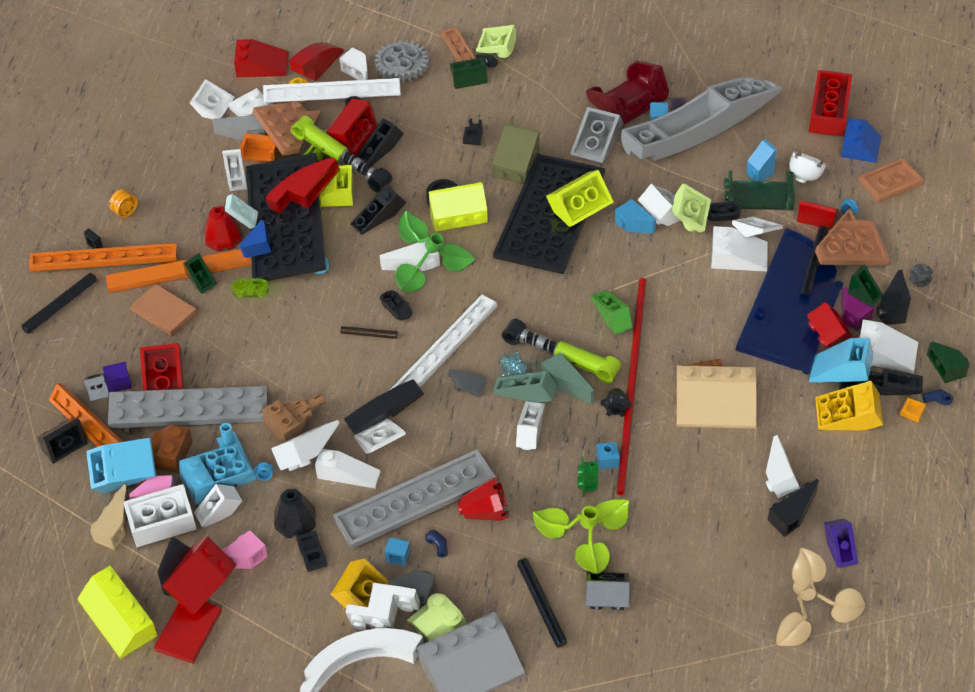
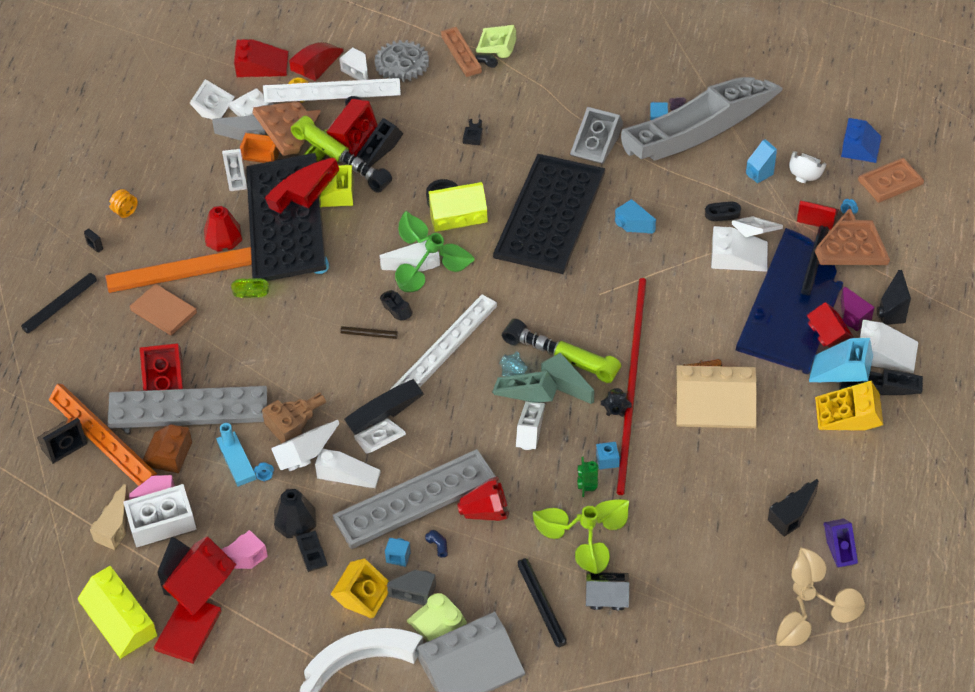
orange plate [29,243,178,272] -> none
slope [84,373,109,401] -> none
medium azure slope [86,438,156,494] -> none
dark purple panel [103,362,132,392] -> none
medium azure slope [179,443,252,505] -> none
dark green slope [183,253,217,294] -> none
white slope [194,484,242,528] -> none
light aqua plate [225,194,258,229] -> none
blue slope [239,220,271,258] -> none
white bracket [345,583,420,630] -> none
black slope [350,184,407,235] -> none
dark grey slope [448,369,486,398] -> none
dark green panel [449,57,487,89] -> none
olive slope [492,123,540,184] -> none
neon yellow slope [546,170,614,227] -> none
dark red windscreen [586,61,669,124] -> none
bright green slope [590,290,632,333] -> none
white slope [638,184,680,226] -> none
yellowish green slope [672,183,711,233] -> none
clear green panel [724,170,795,210] -> none
white slope [765,435,800,498] -> none
red brick [809,70,853,137] -> none
dark green slope [848,264,883,307] -> none
light orange tile [900,397,926,423] -> none
dark grey gear [909,264,933,287] -> none
dark blue arm [922,389,953,405] -> none
dark green slope [927,342,969,383] -> none

